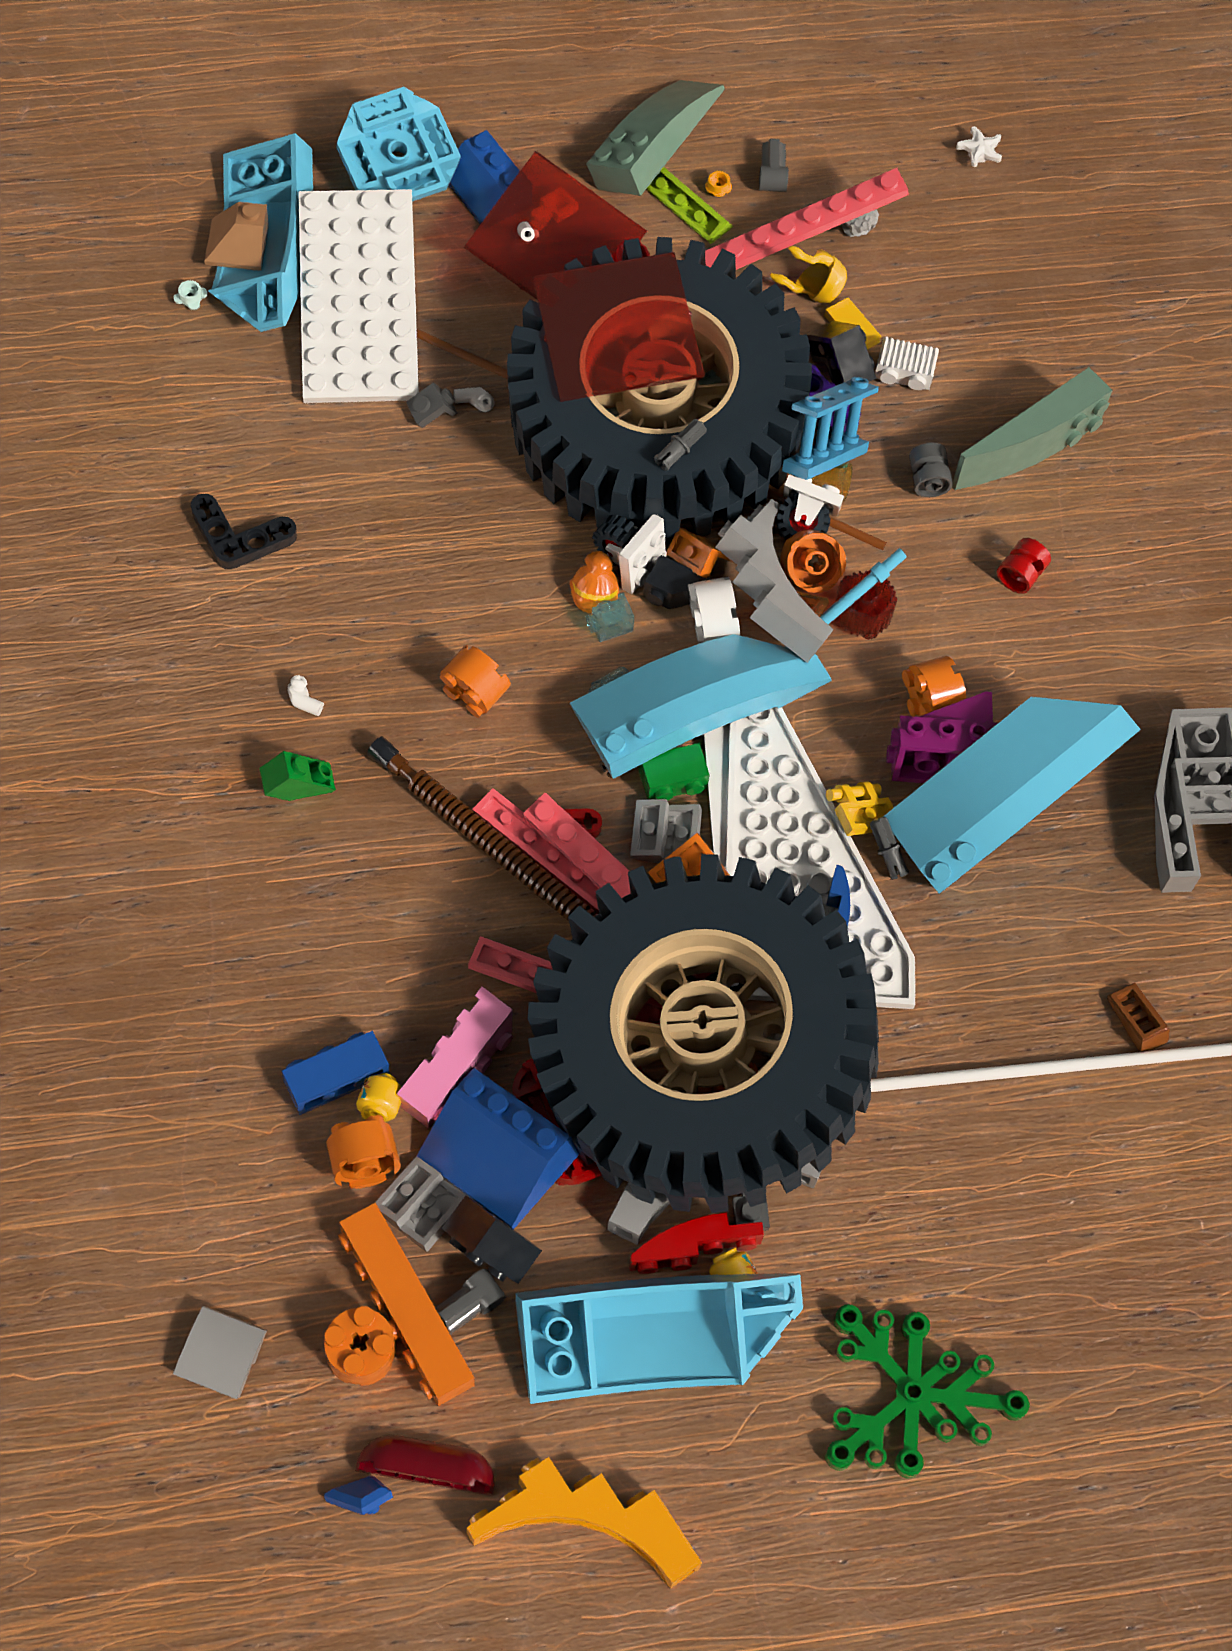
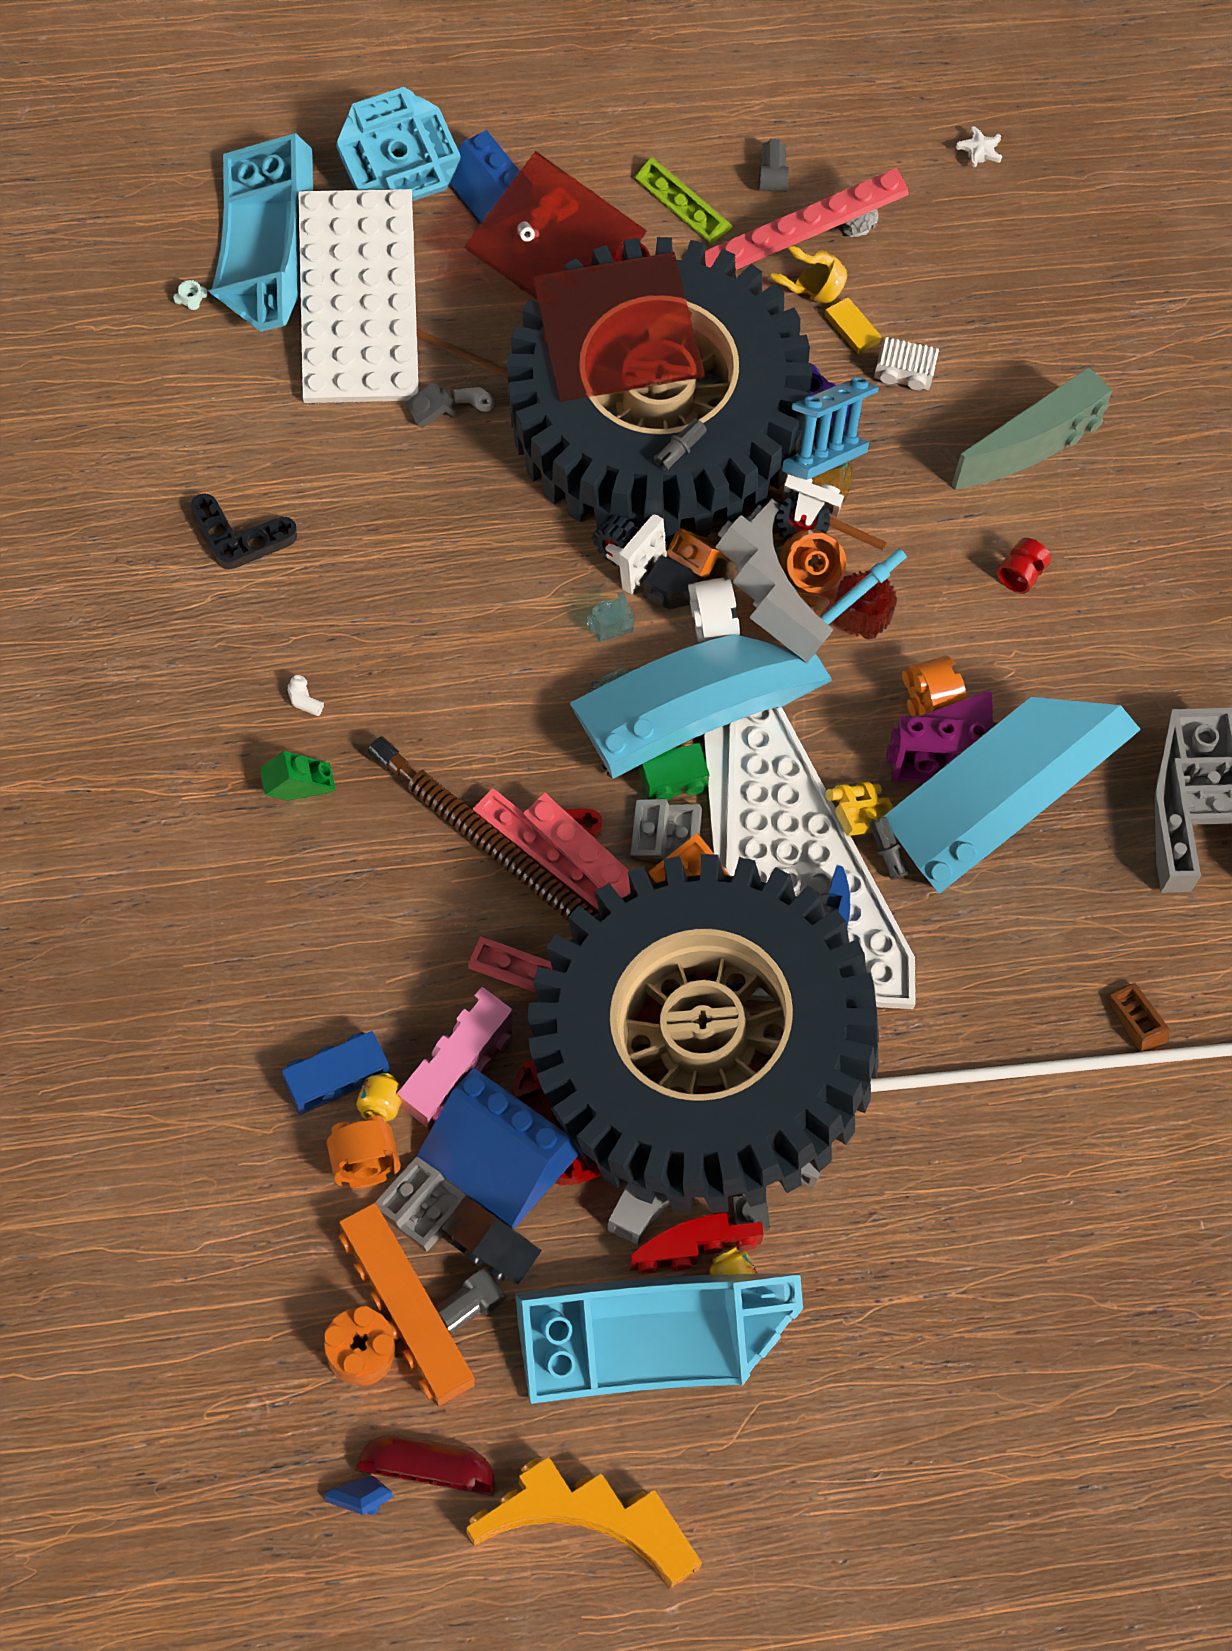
light grey slope [173,1306,267,1399] -> none
medium nougat slope [204,202,269,271] -> none
orange brick [440,645,511,718] -> none
orange hair [569,551,619,614] -> none
sand green slope [587,80,725,196] -> none
light orange plate [705,171,732,197] -> none
black brick [804,321,876,386] -> none
green plant [825,1304,1030,1478] -> none
dark grey wheel [909,442,953,498] -> none

